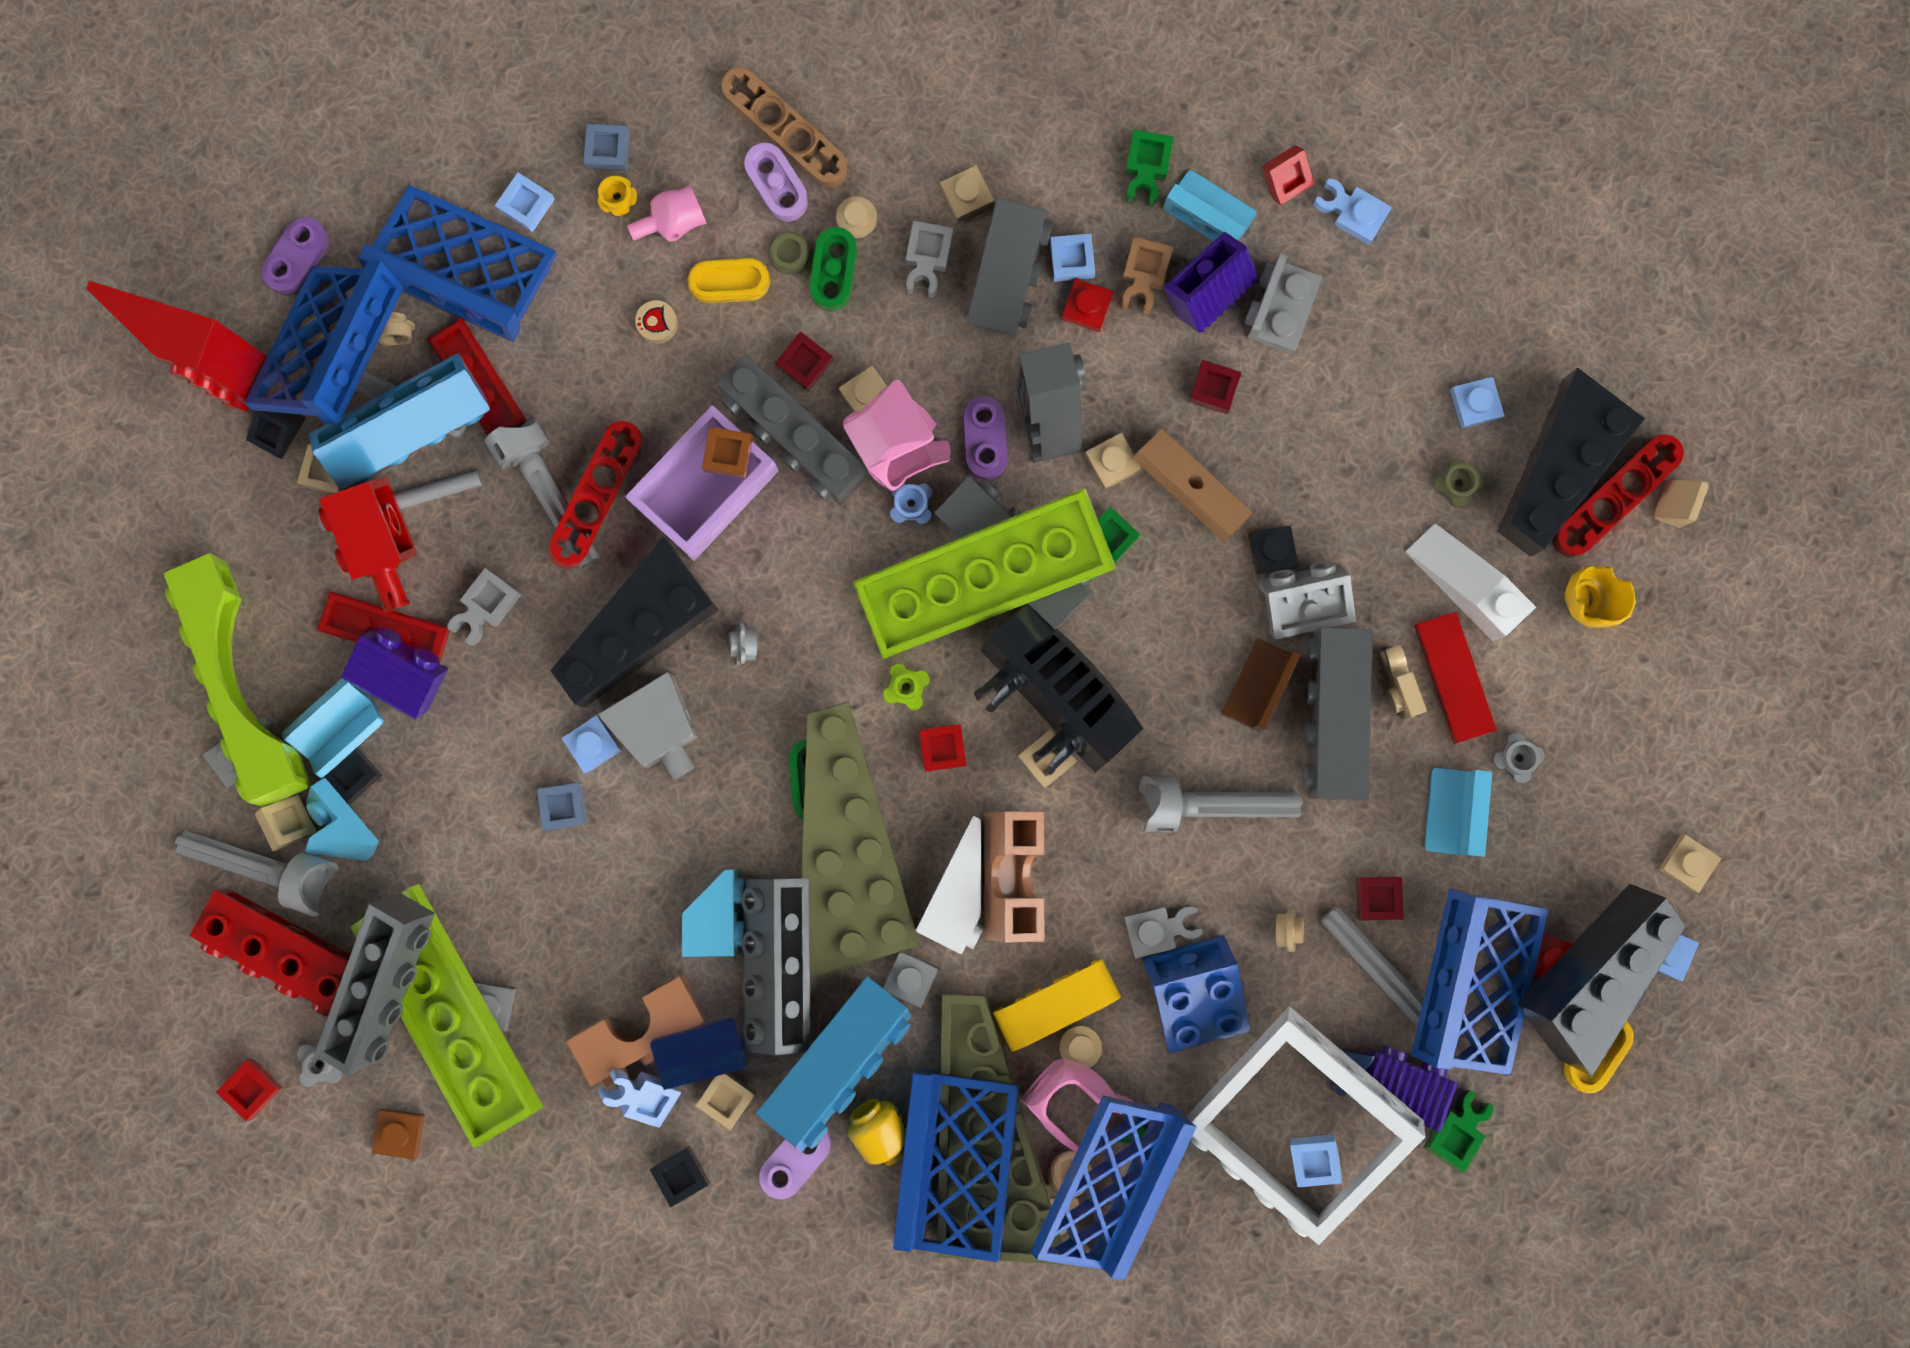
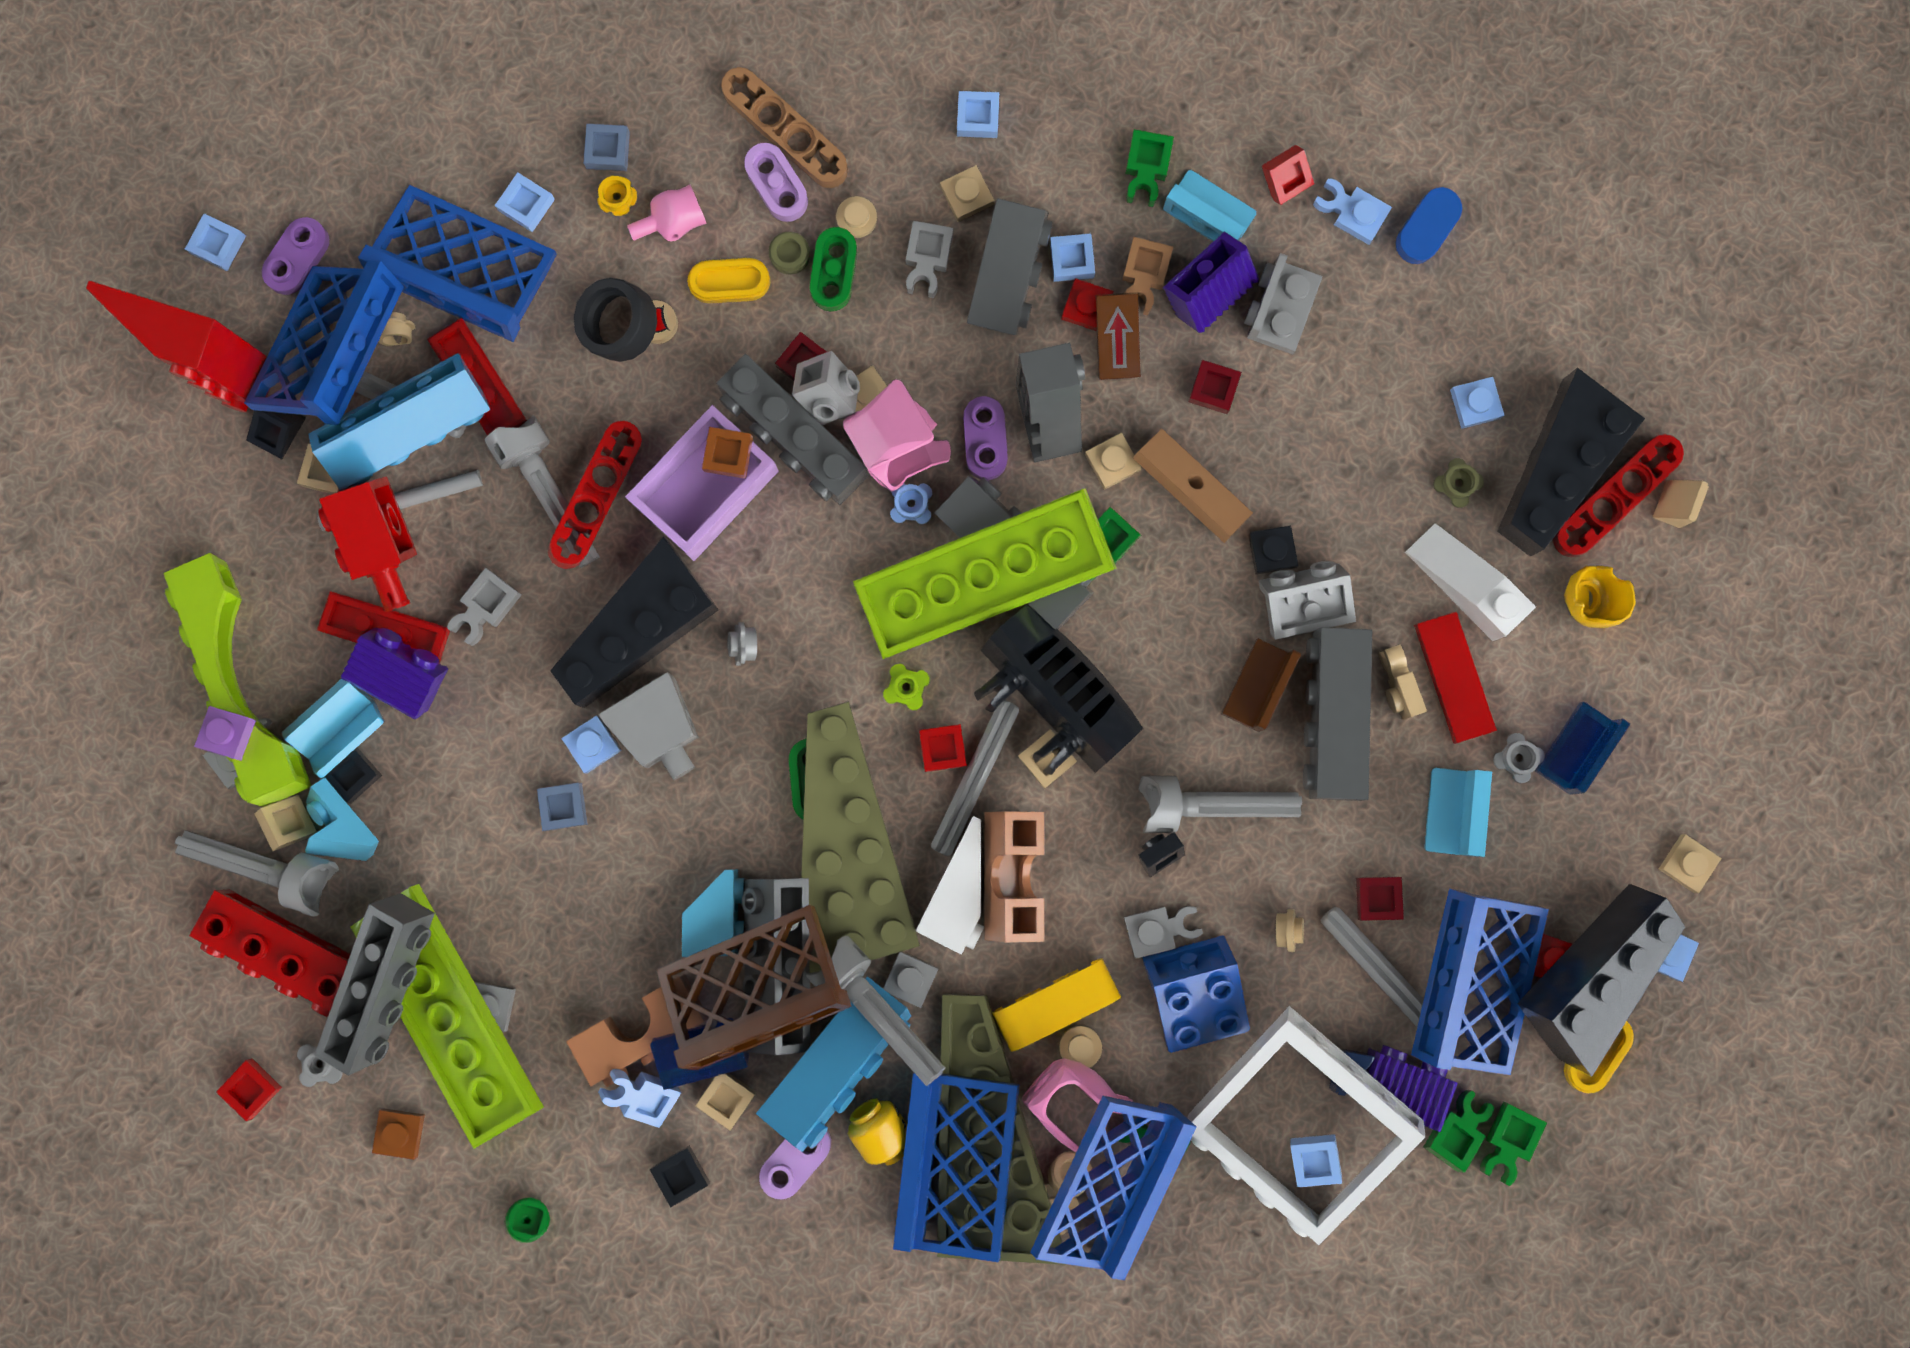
none -> light blue plate [185,214,246,271]
none -> medium lavender plate [194,706,256,761]
none -> green tile [504,1198,550,1243]
none -> black tyre [574,277,657,362]
none -> reddish brown fence [657,905,852,1070]
none -> light grey brick [792,351,860,425]
none -> light grey piece [806,936,945,1086]
none -> light grey axle [931,700,1019,856]
none -> light blue plate [957,91,999,138]
none -> reddish brown tile [1095,292,1141,380]
none -> black plate [1138,832,1185,877]
none -> blue tile [1396,187,1462,264]
none -> green plate [1480,1101,1547,1186]
none -> clear blue panel [1535,702,1630,795]

